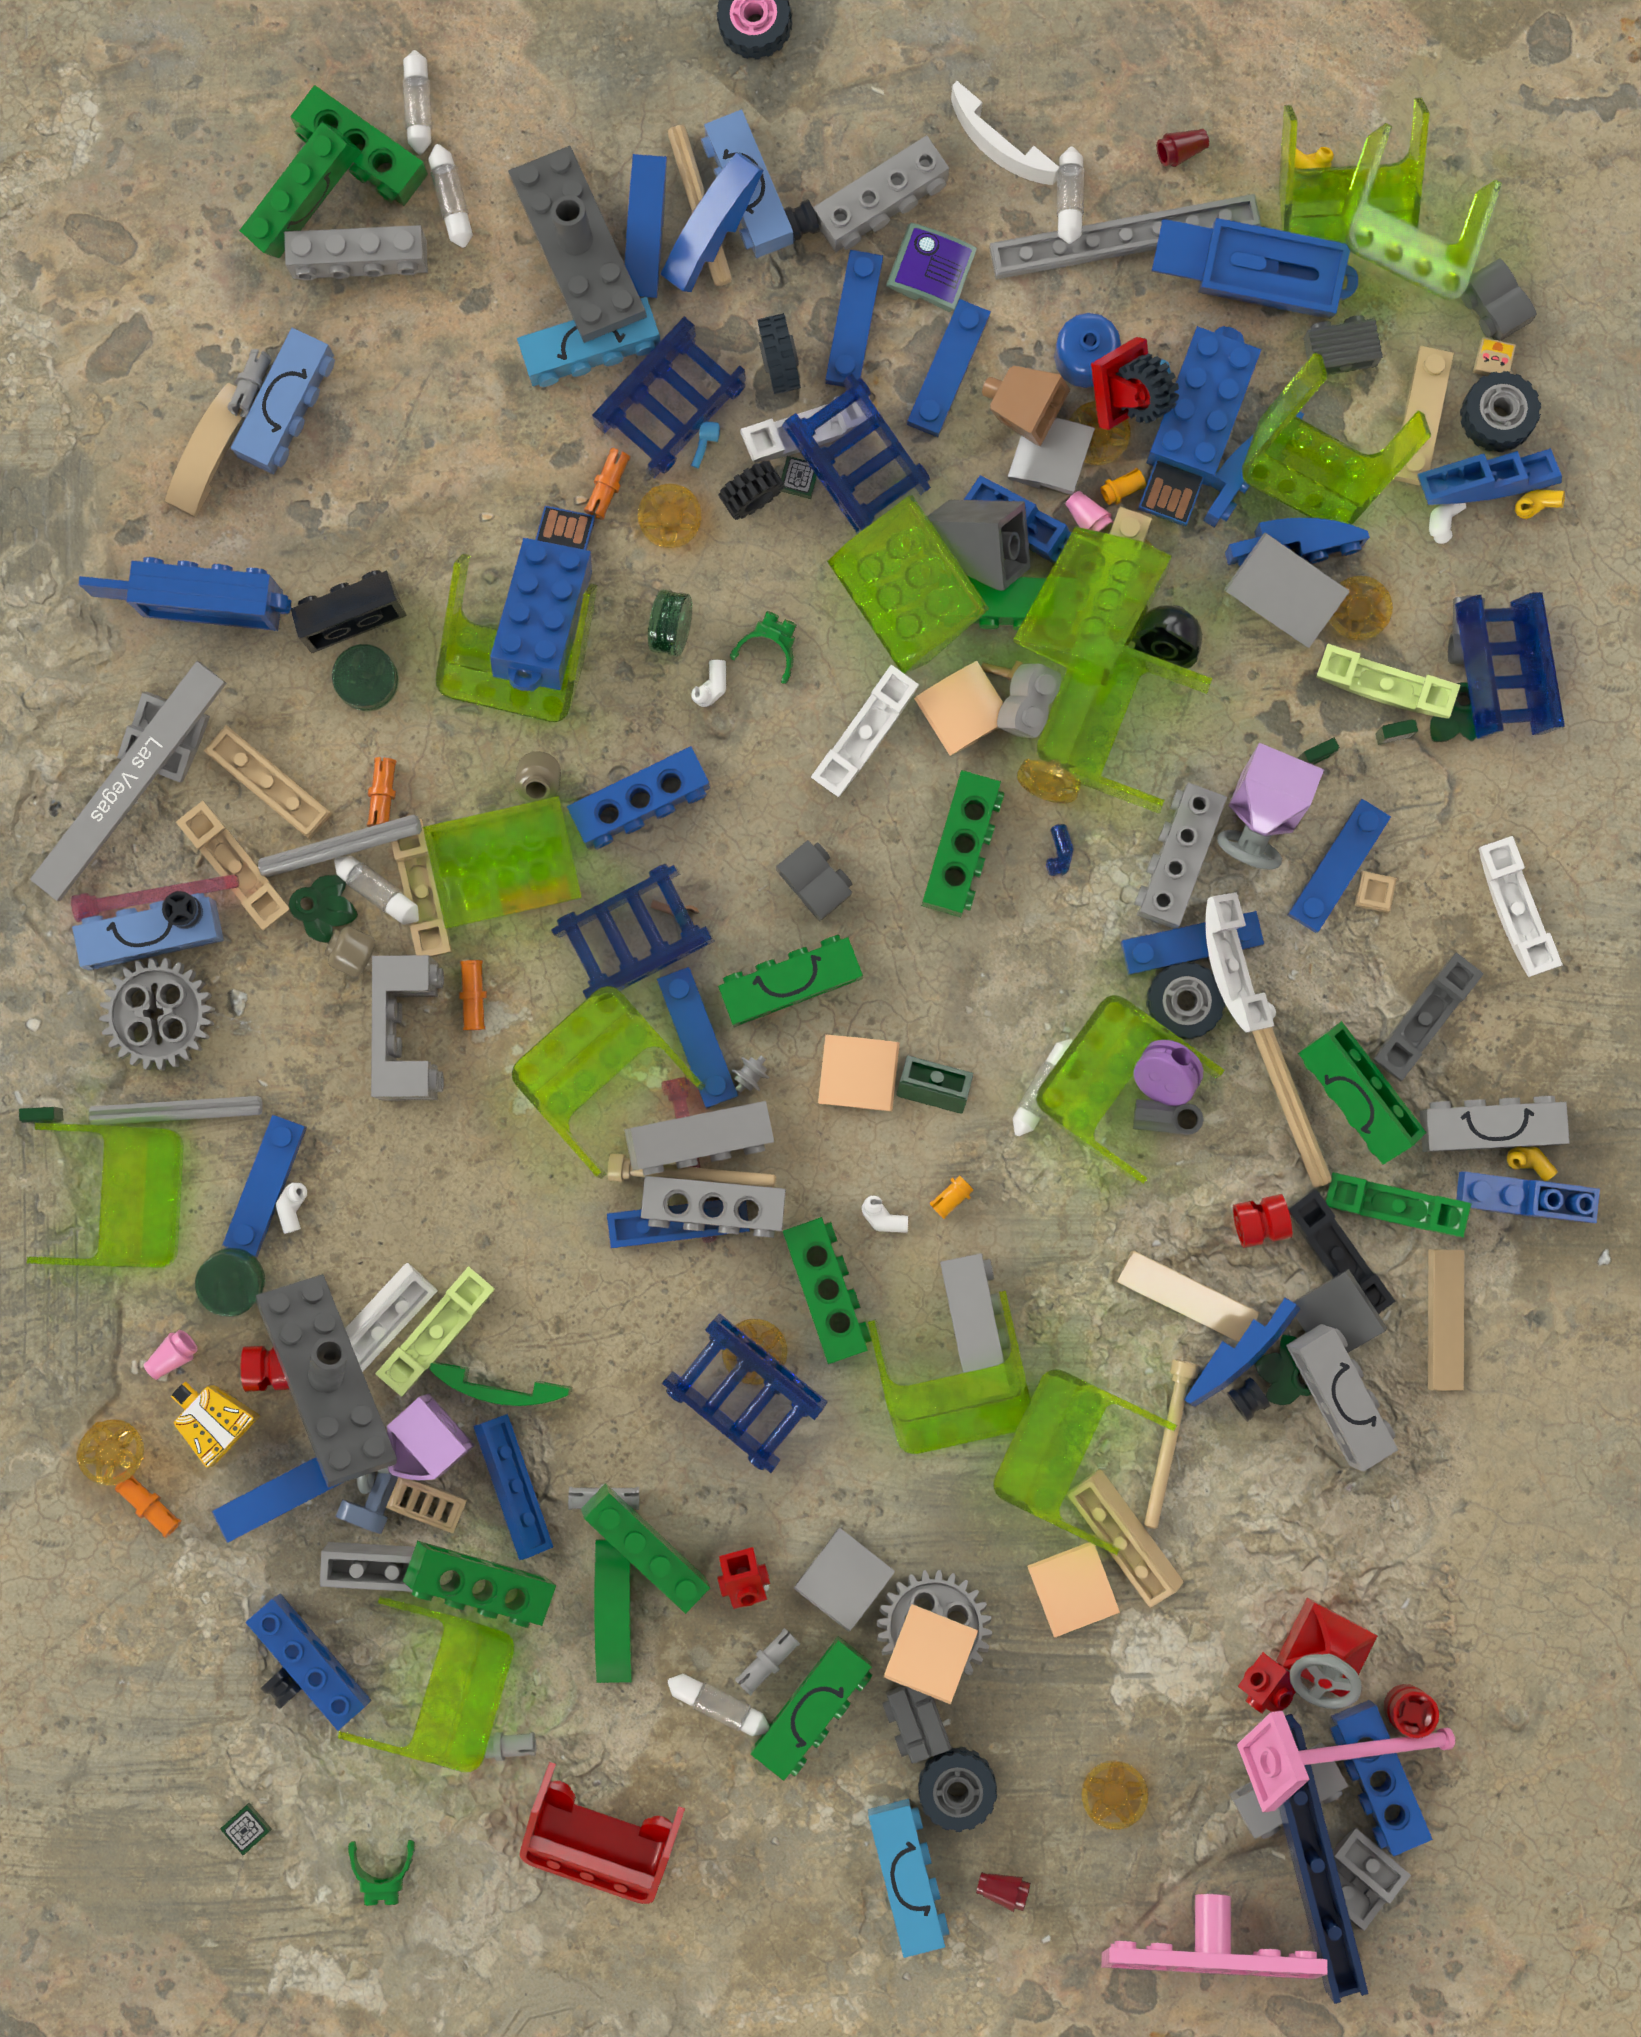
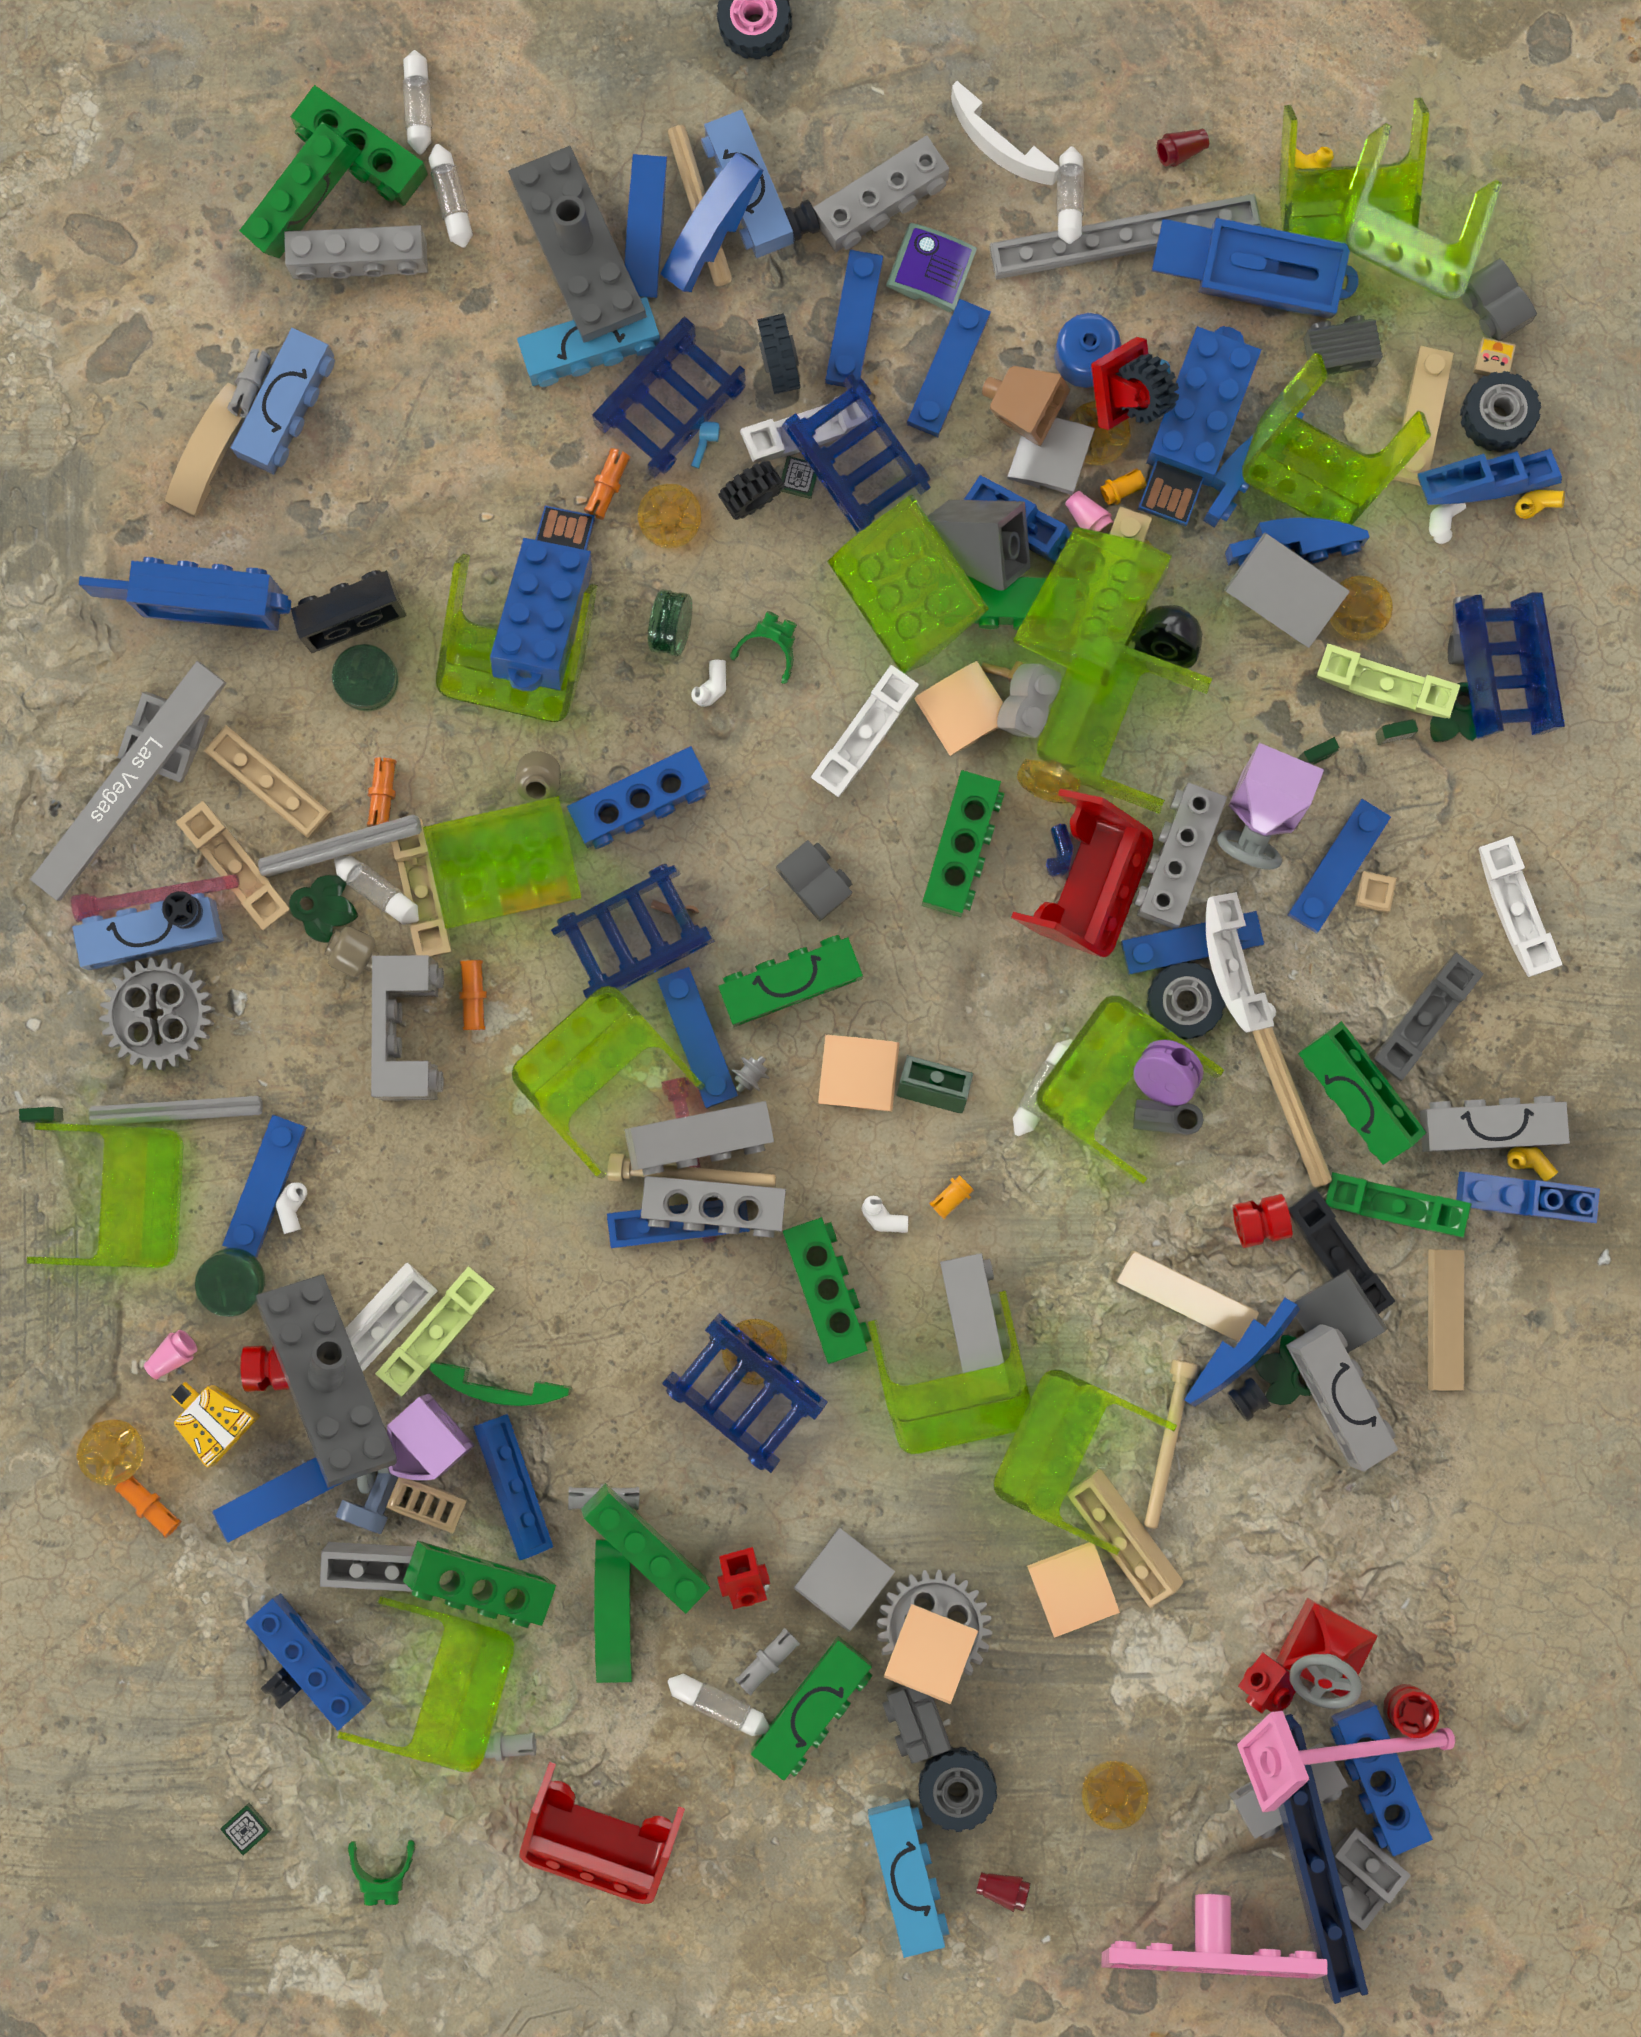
none -> red windscreen [1011,789,1154,957]

